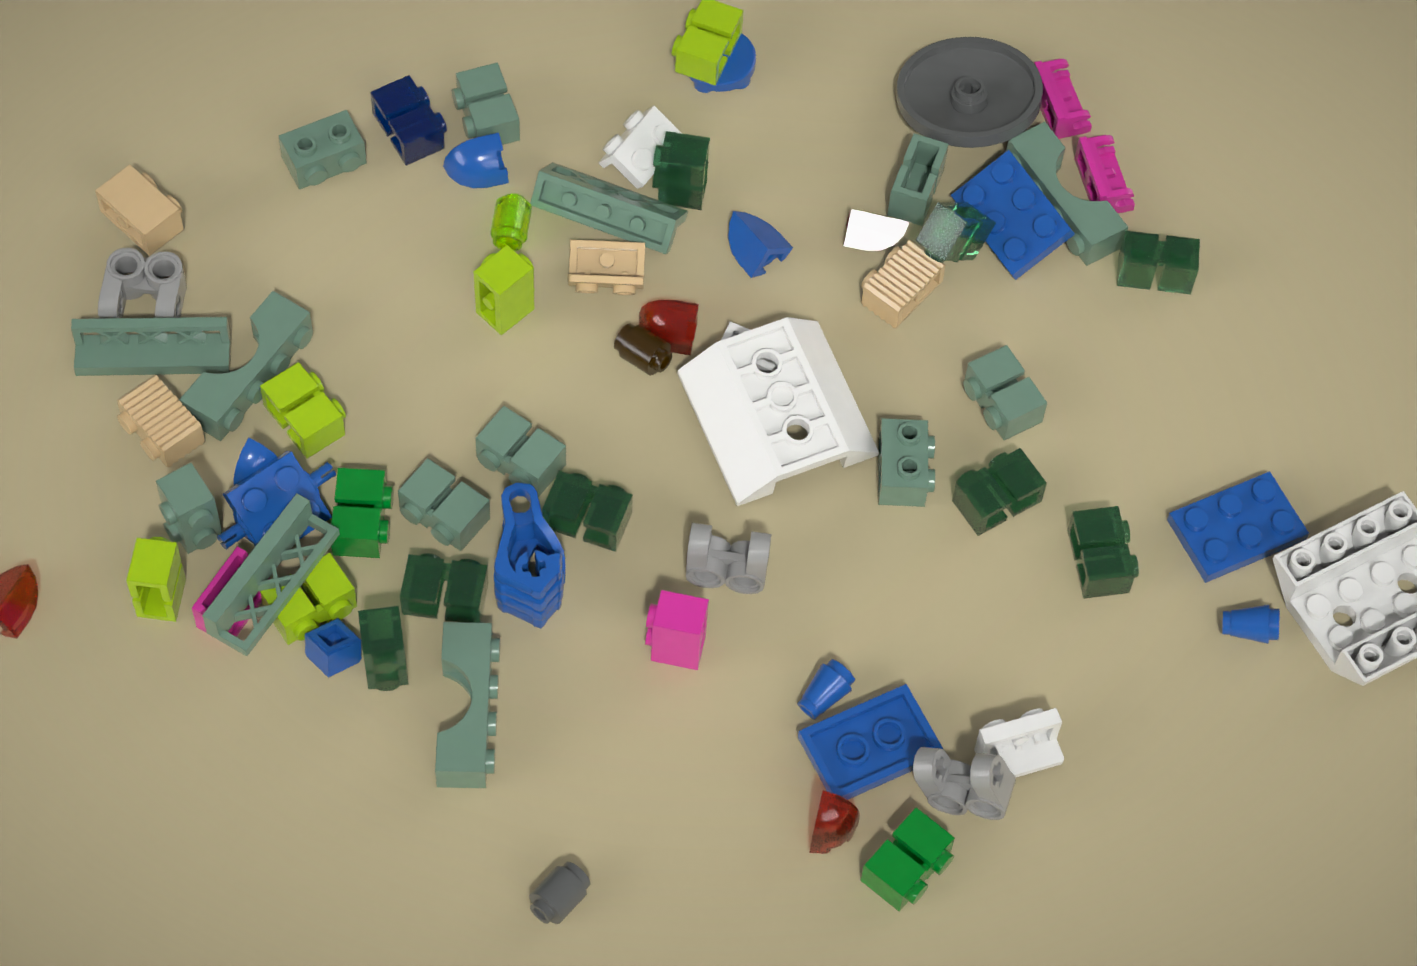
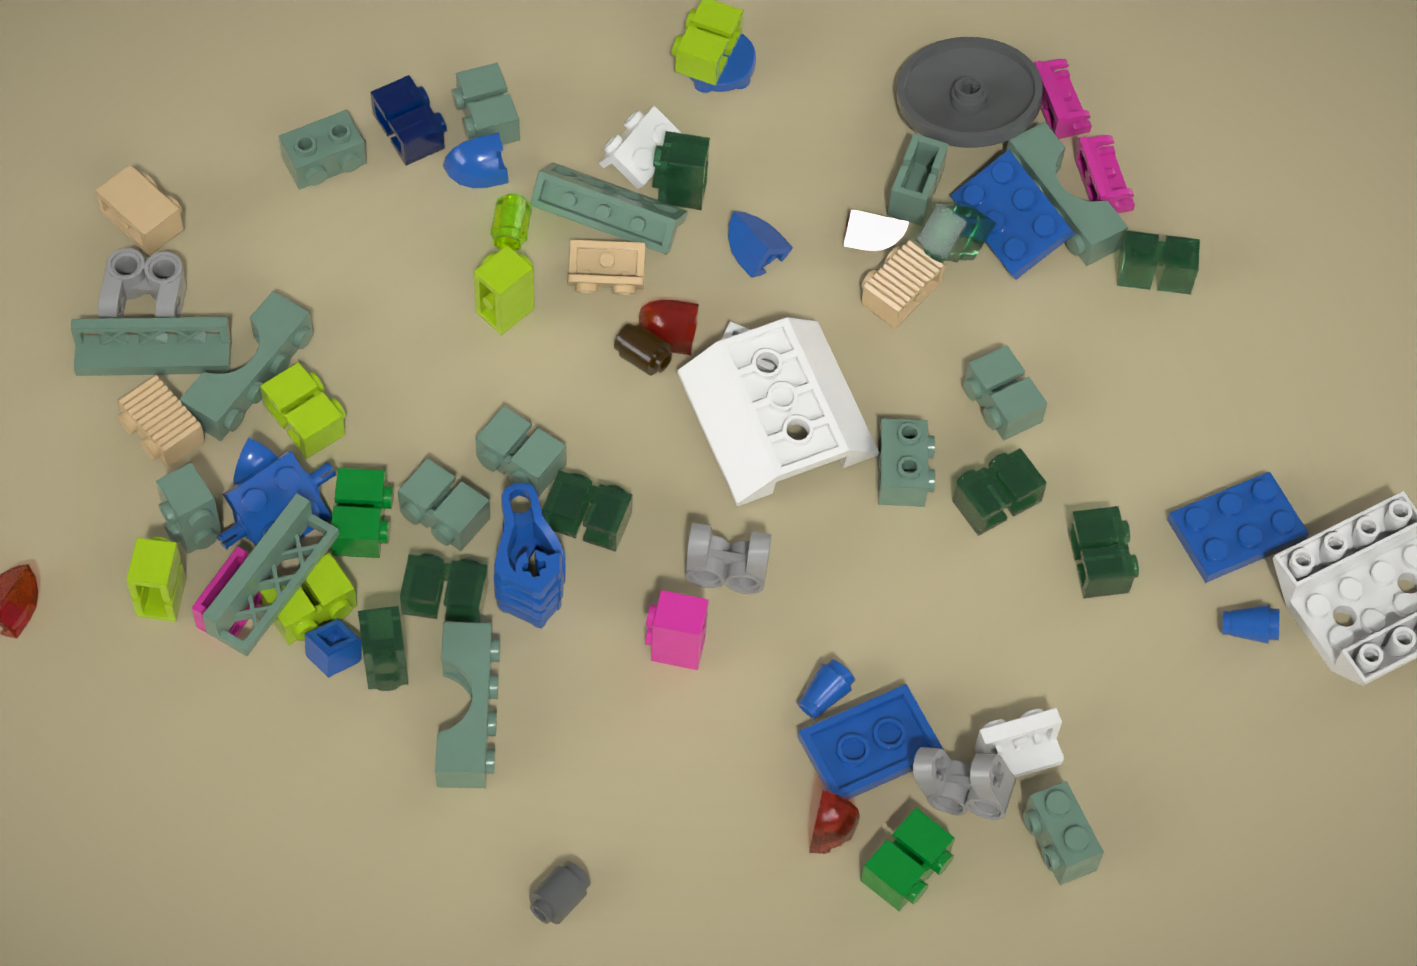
none -> sand green brick [1023,781,1104,885]

